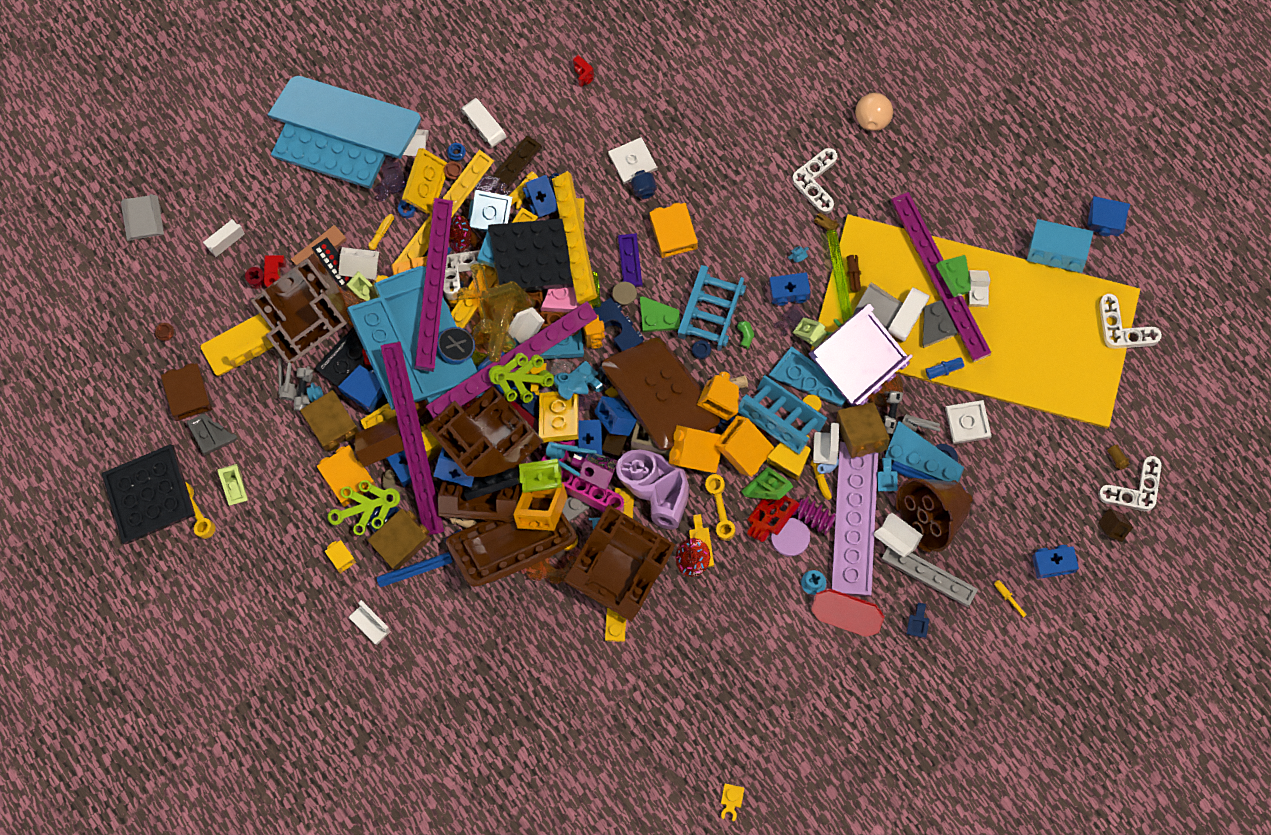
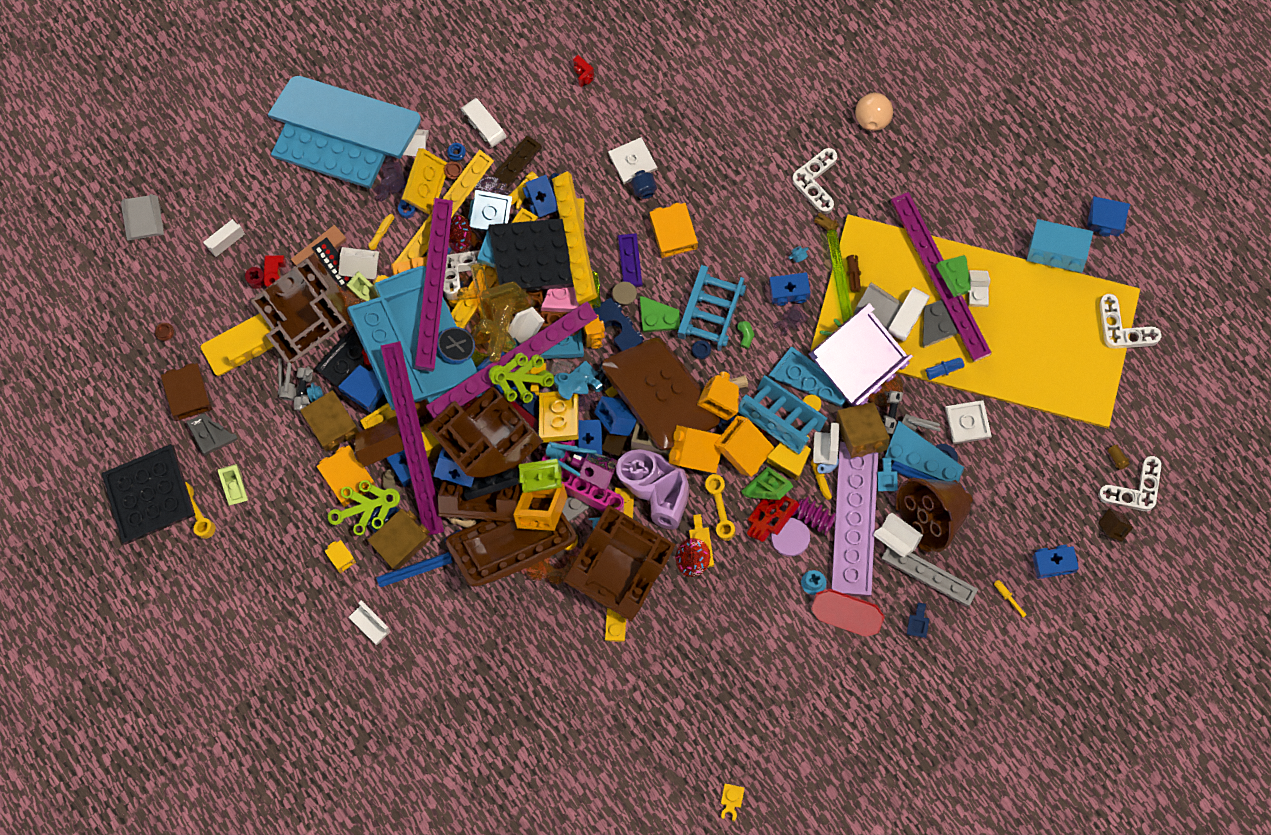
yellowish green slope [793,317,827,347] -> none

